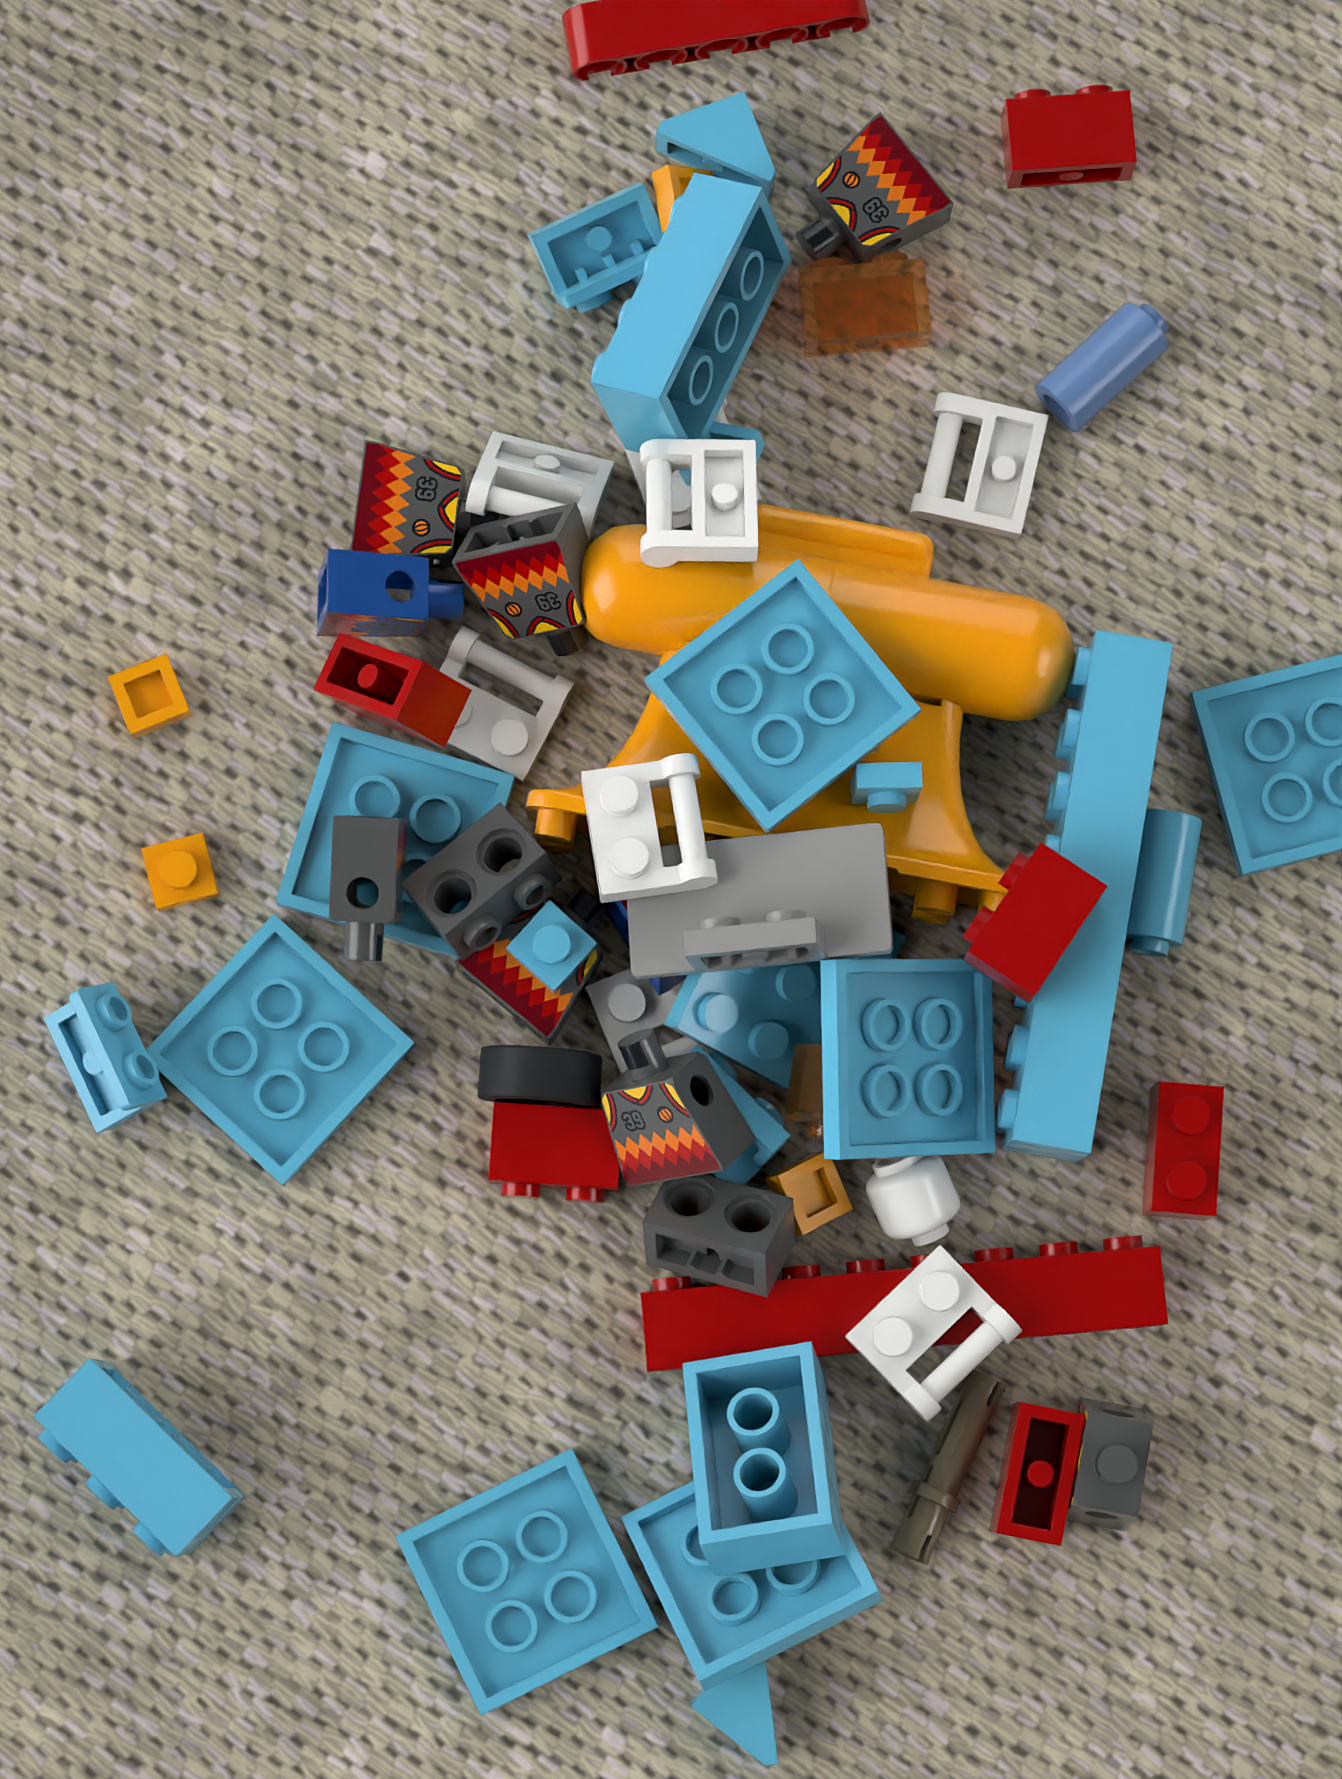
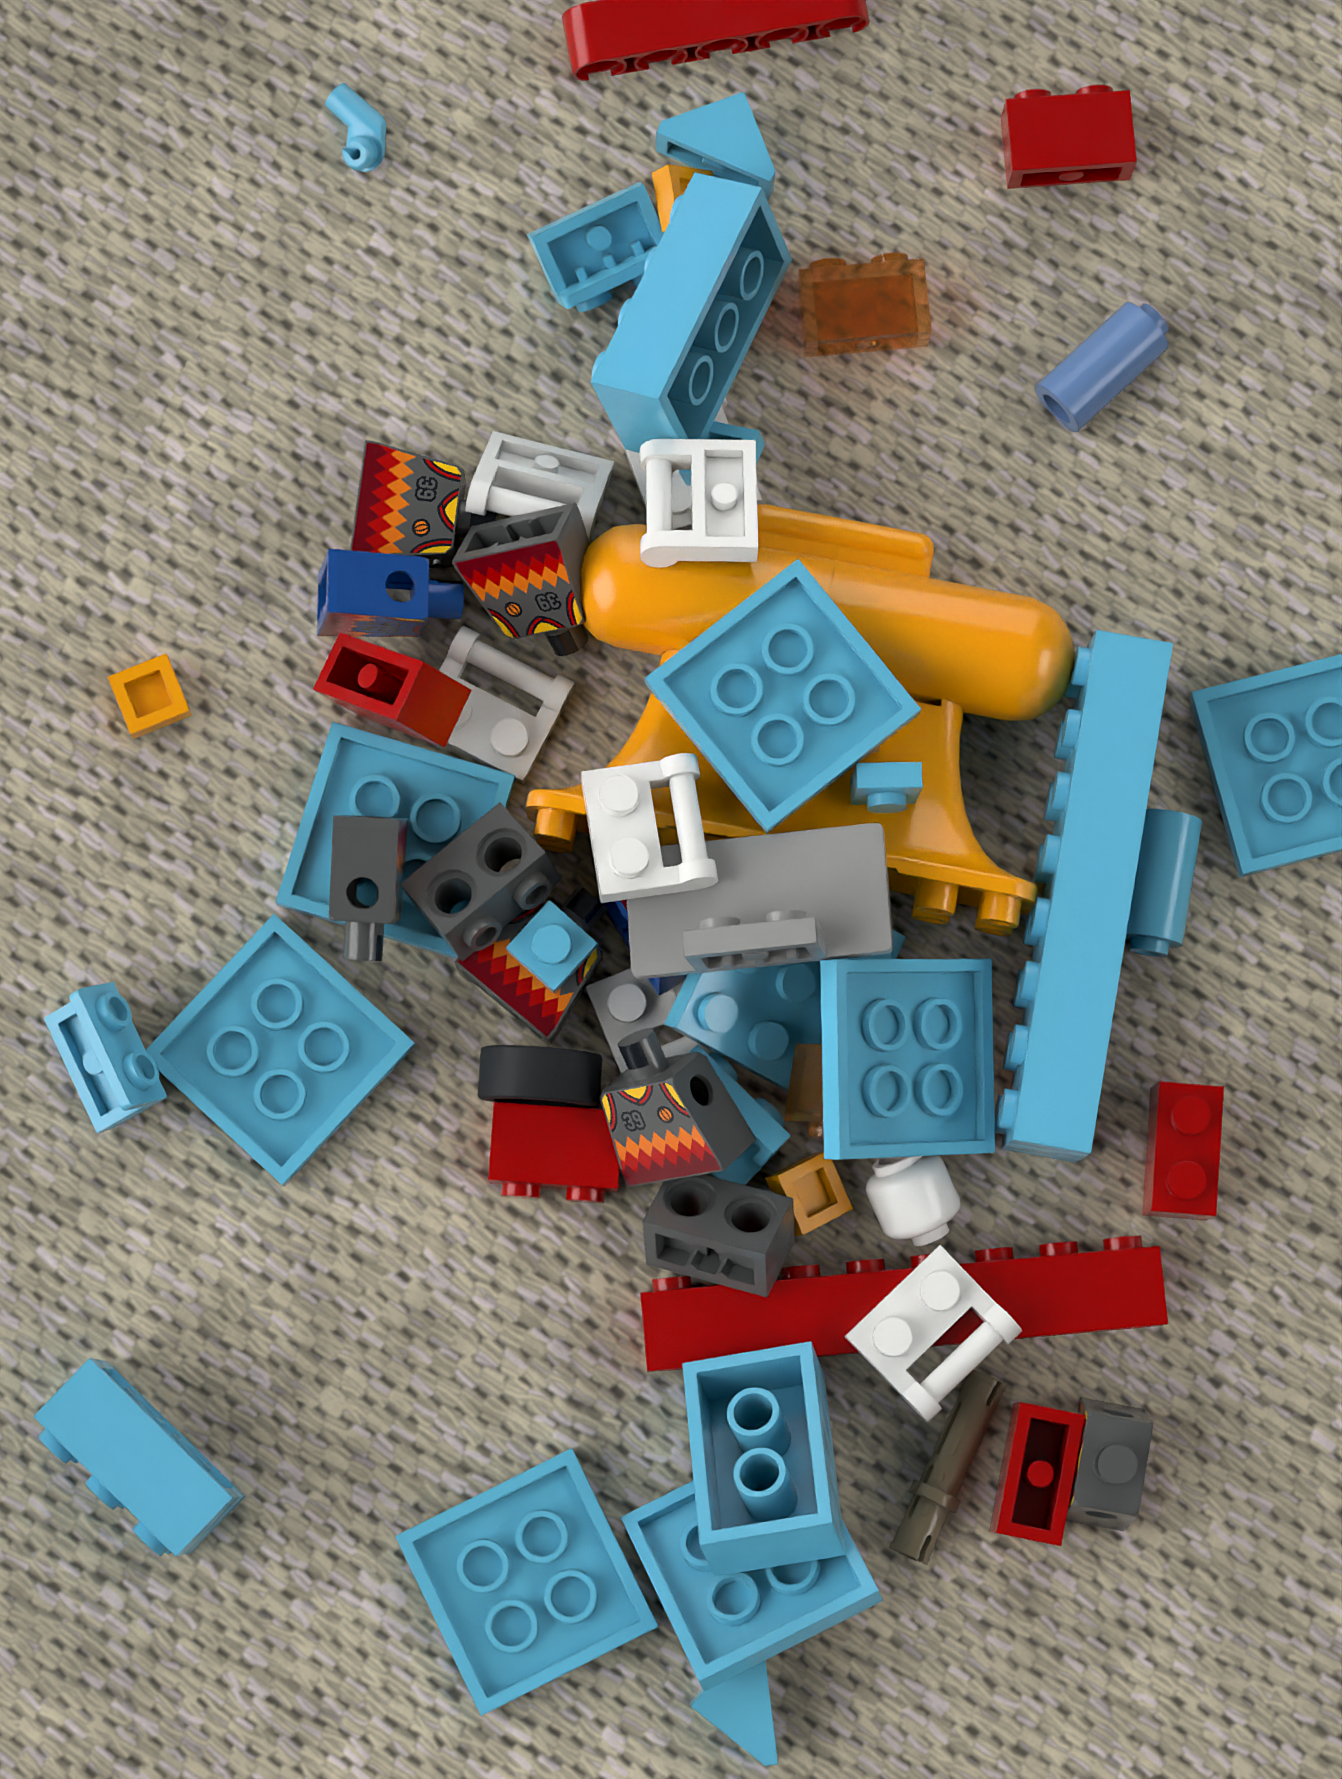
light orange plate [141,832,220,912] -> none
torso [796,112,954,267] -> none
white plate [909,392,1049,540] -> none
red brick [962,842,1107,1004] -> none
none -> medium azure arm [325,83,387,172]

